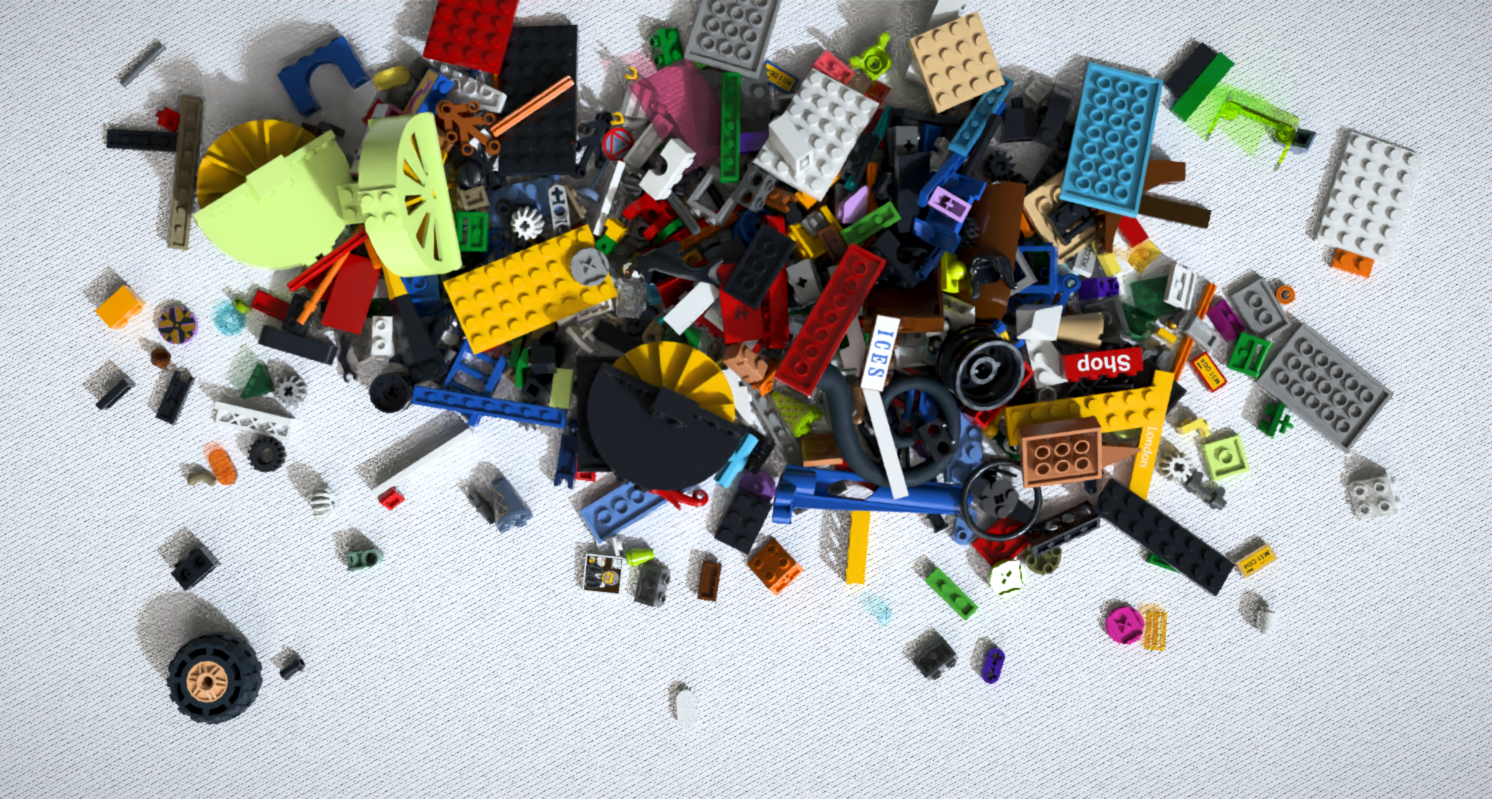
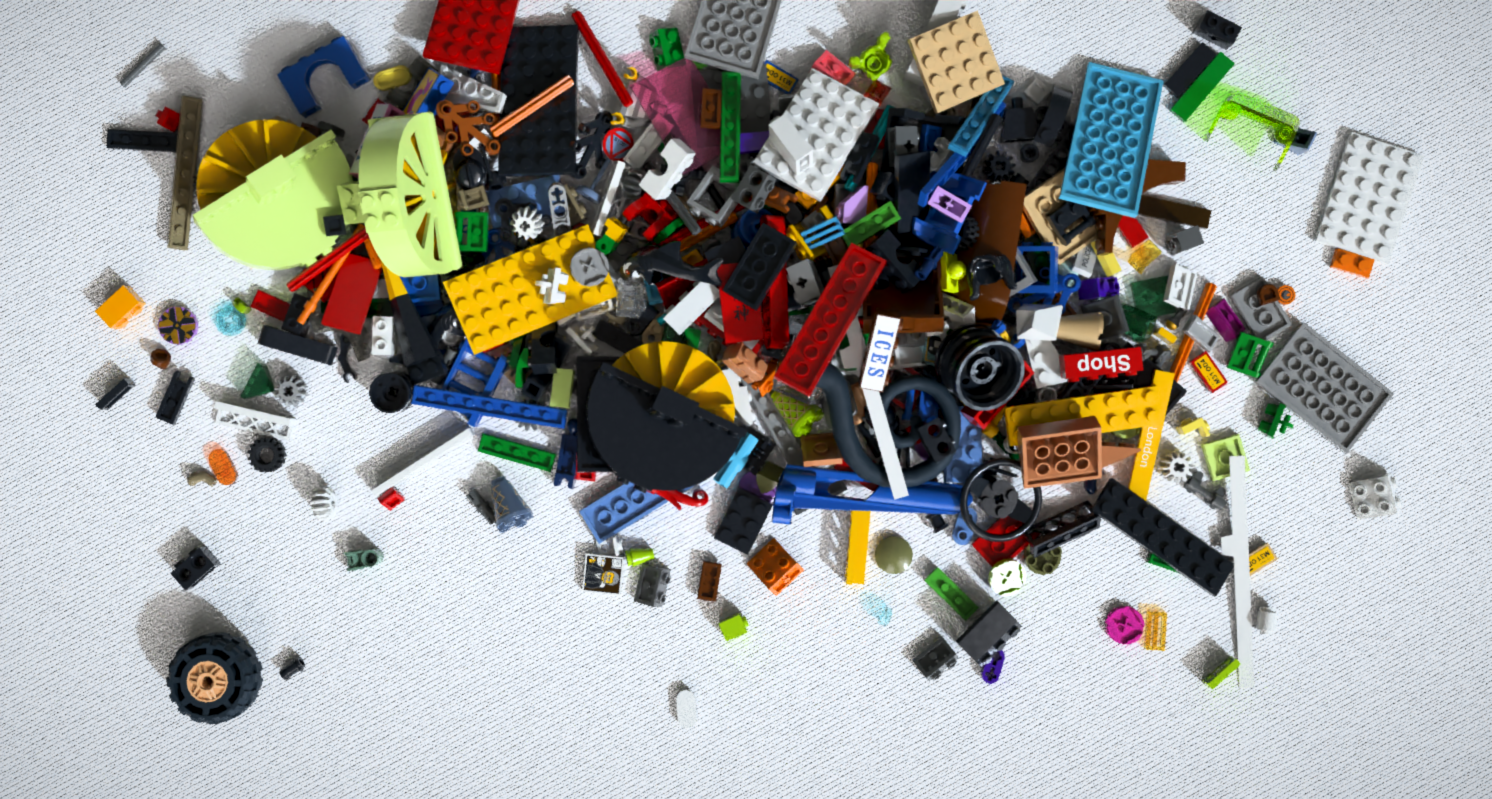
none -> black plate [323,214,346,237]
none -> green tile [477,433,557,472]
none -> white hips [535,268,569,304]
none -> red axle [571,10,633,107]
none -> reddish brown plate [700,88,722,129]
none -> lime brick [718,612,749,642]
none -> olive tile [756,461,784,494]
none -> dark azure tile [800,215,845,250]
none -> olive dish [875,536,913,574]
none -> black slope [956,600,1022,667]
none -> black cone [1020,143,1039,163]
none -> dark grey brick [1165,225,1205,256]
none -> black brick [1192,10,1242,50]
none -> lime tile [1202,656,1241,689]
none -> white sticker [1221,456,1254,688]
none -> reddish brown tile [1257,284,1281,306]

